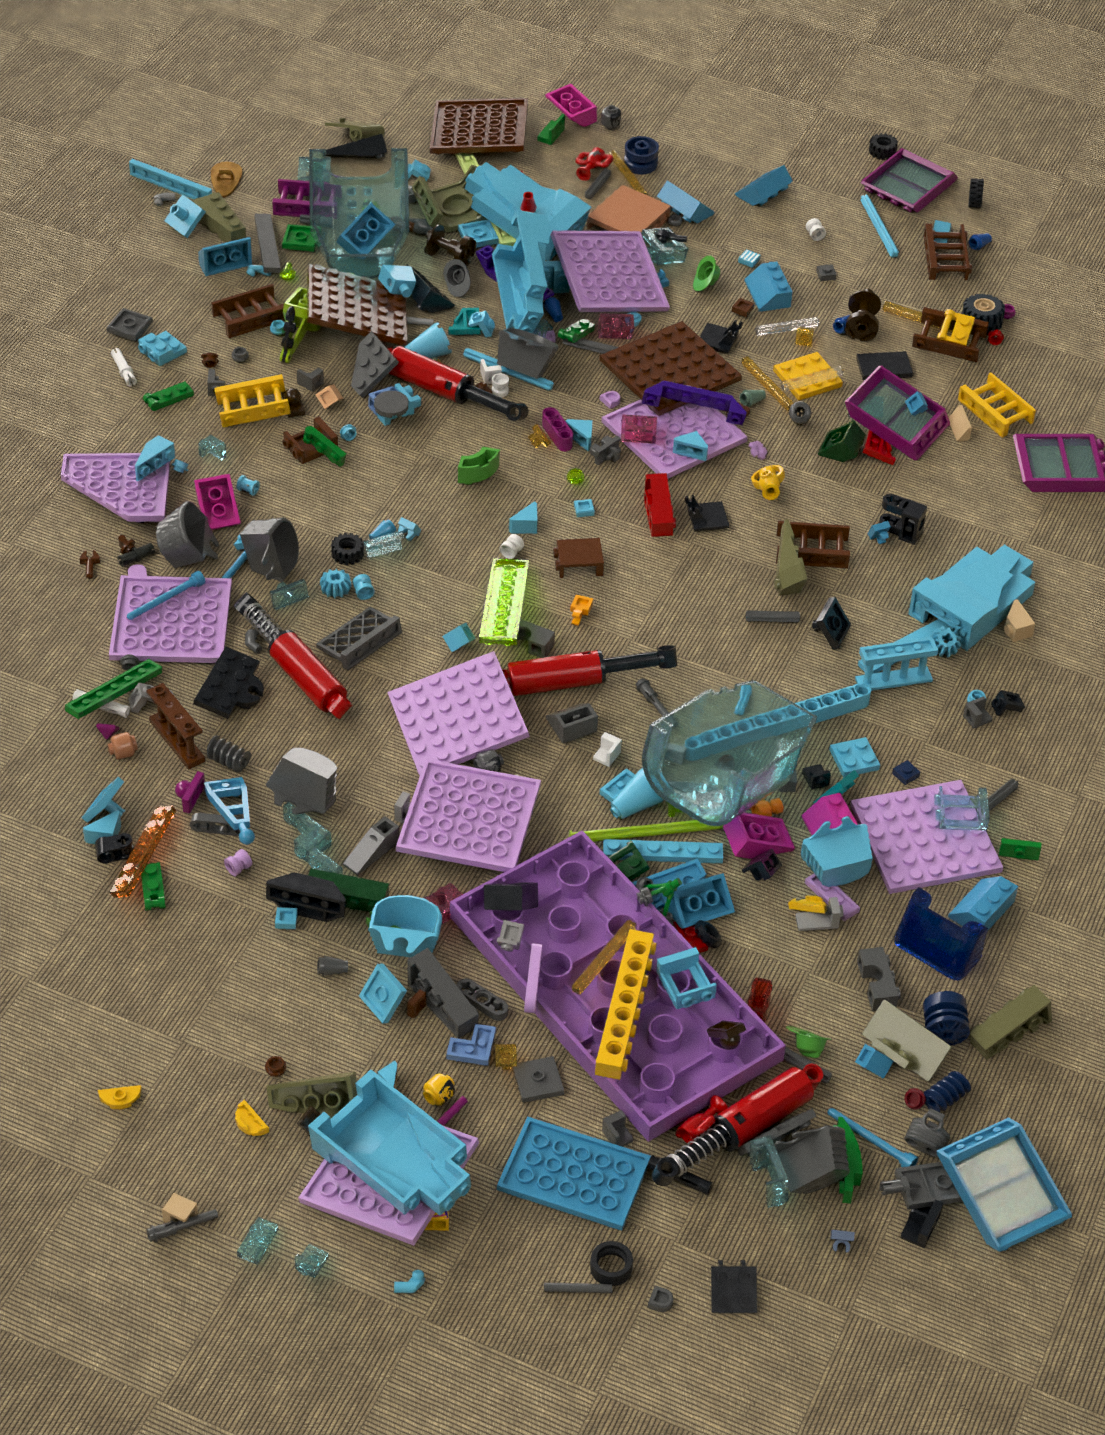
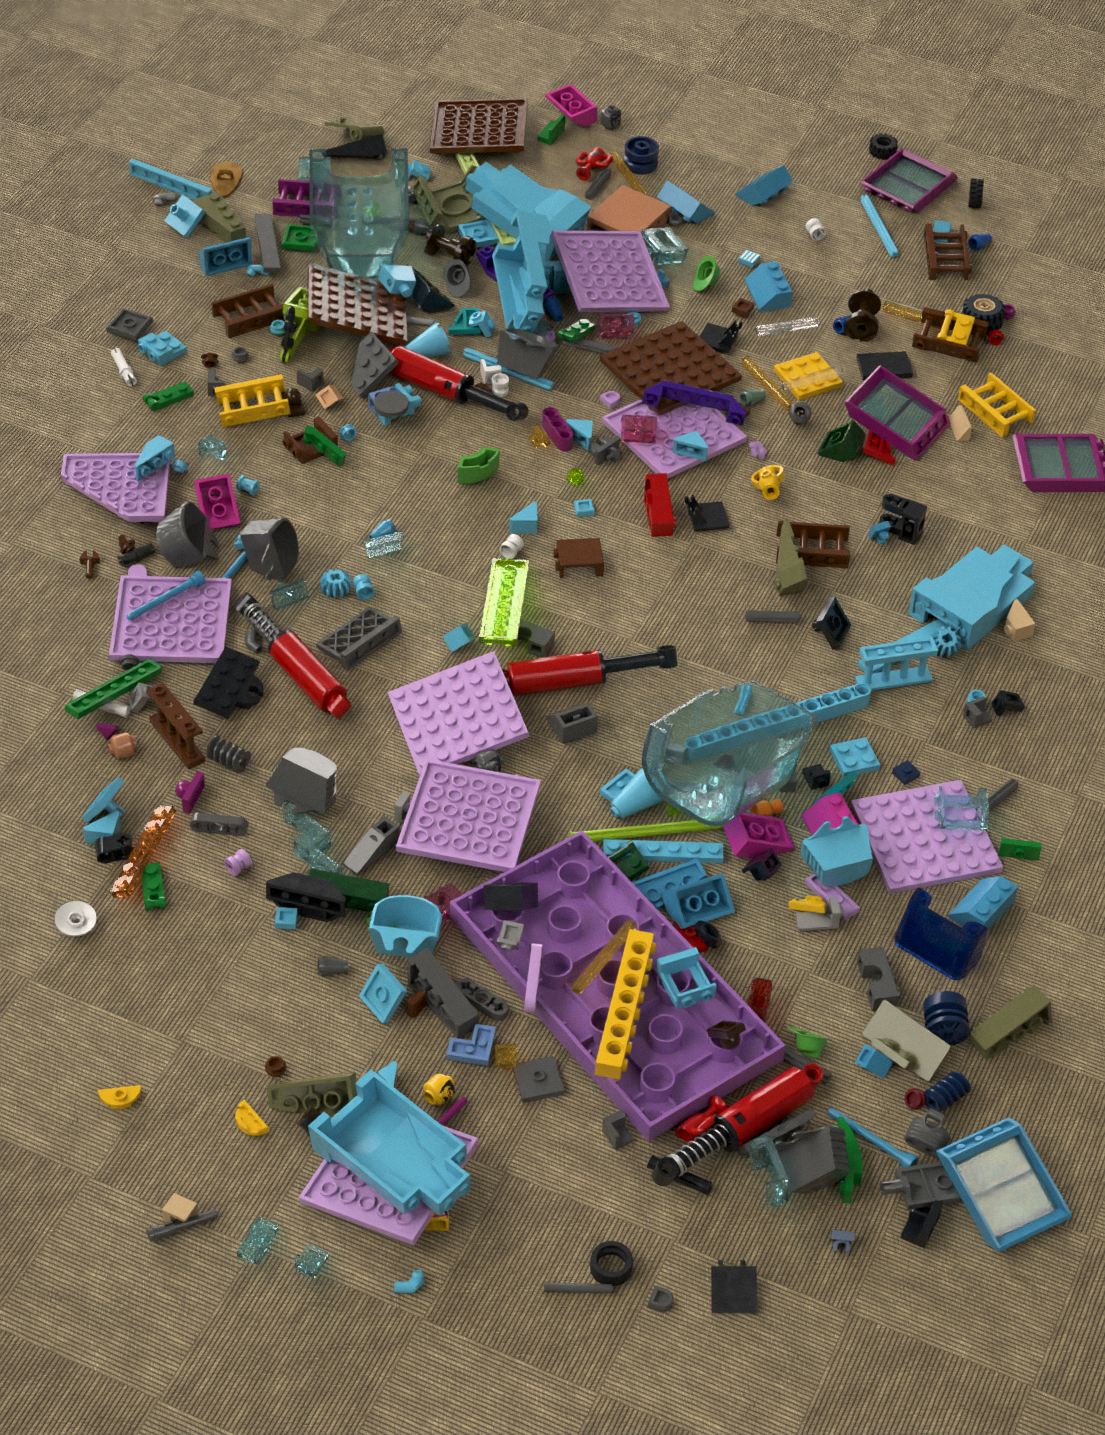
dark azure plate [204,777,255,845] -> none
clear neon green plate [279,262,296,281] -> none
black tyre [331,533,364,565] -> none
dark azure slope [336,203,395,258] -> none
medium azure tile [398,517,421,541] -> none
dark azure plate [497,1117,651,1231] -> none
red cone [521,192,537,213] -> none
light orange plate [570,594,594,626] -> none
white panel [593,732,622,767] -> none
dark grey pin [636,678,676,726] -> none
plant [636,877,682,924] -> none
black plate [655,229,687,243] -> none
clear yellow tile [795,326,814,346] -> none
dark grey plate [816,264,837,281] -> none
dark azure tile [905,391,928,416] -> none
none -> white dish [55,901,96,937]

